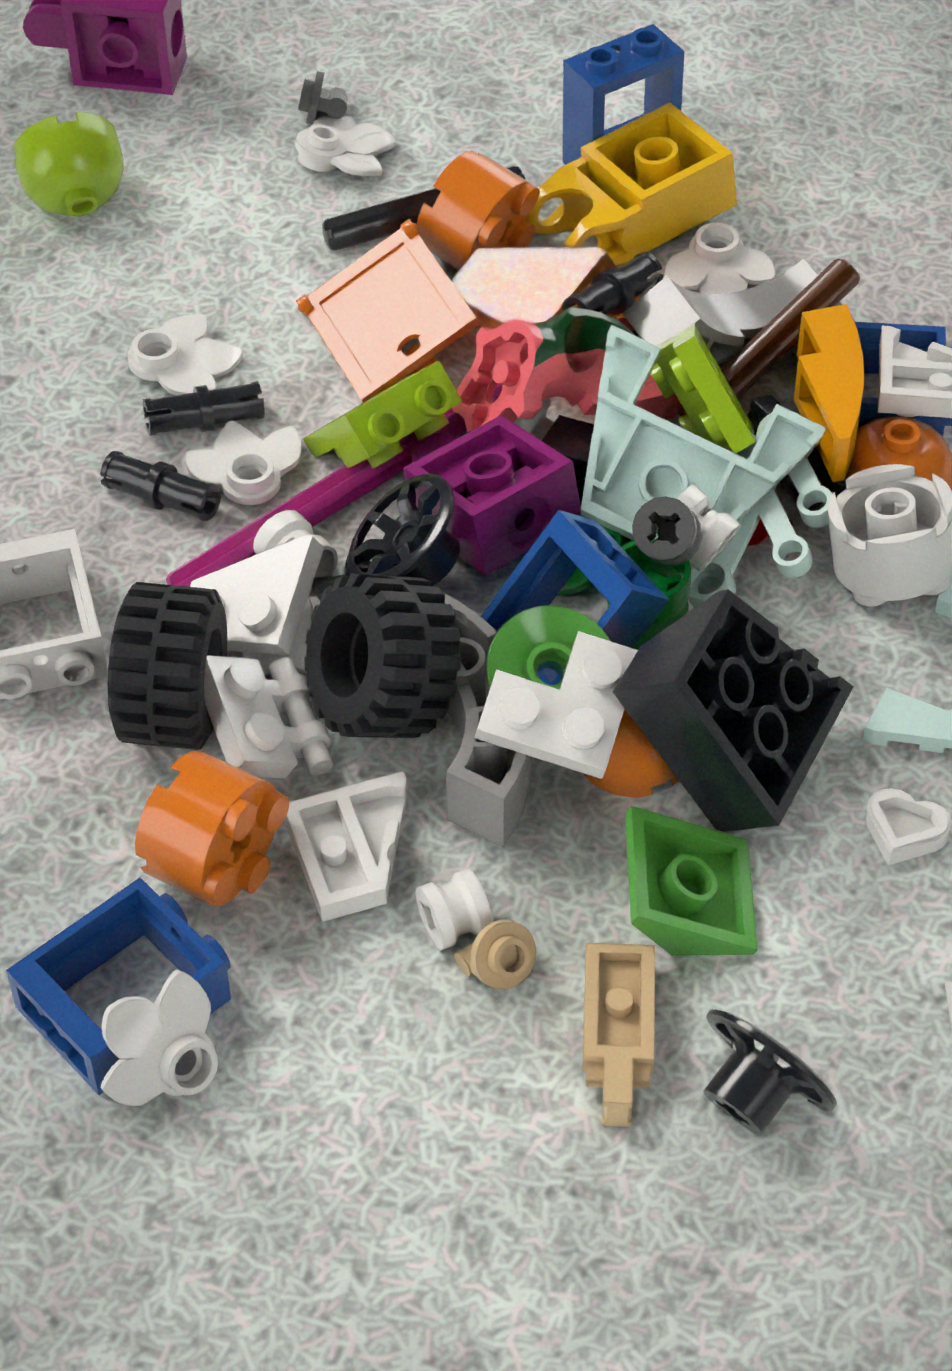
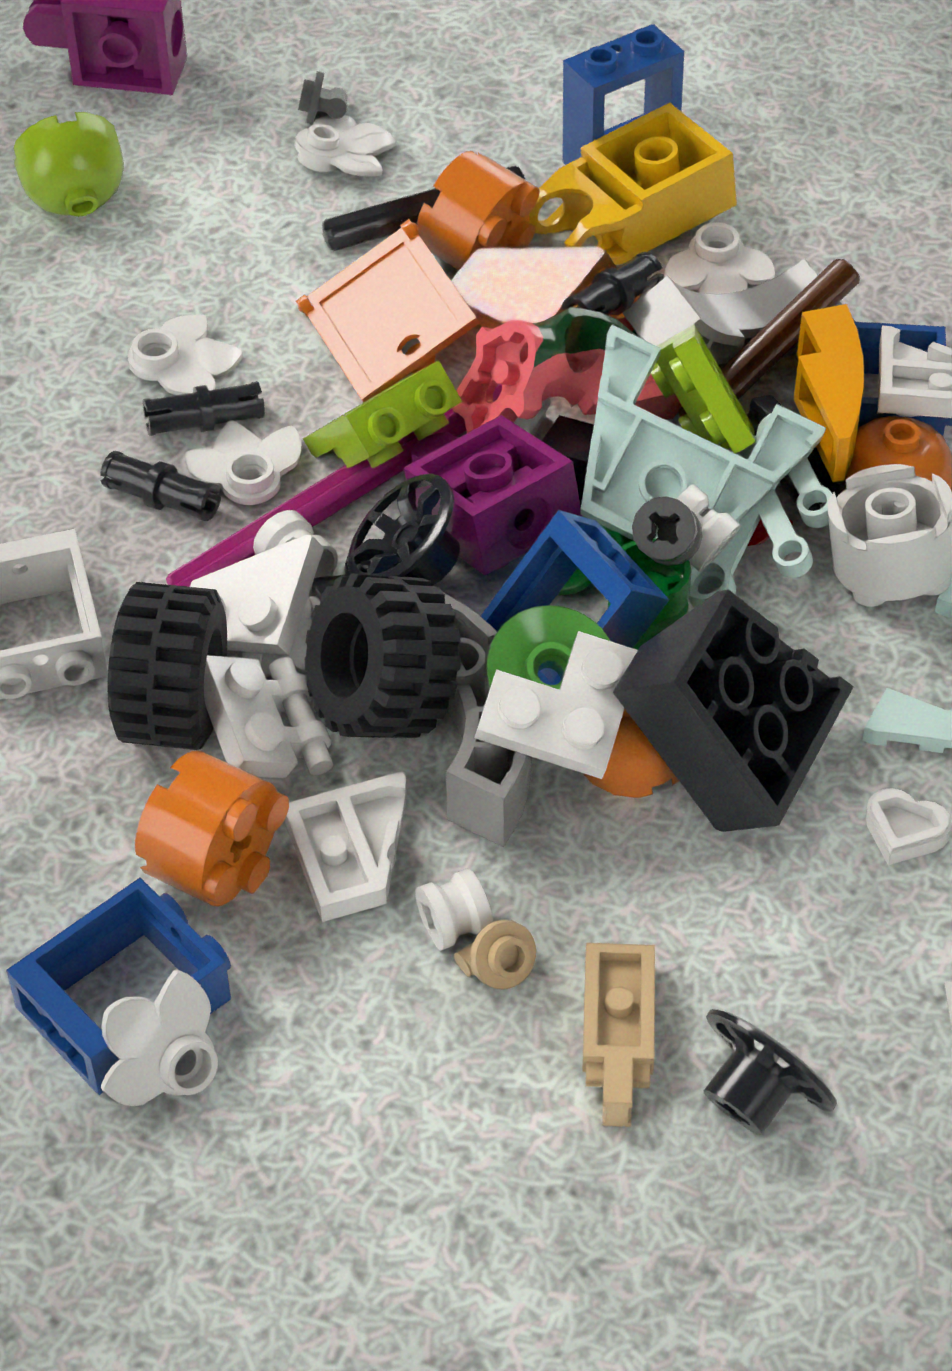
bright green slope [625,806,758,956] -> none

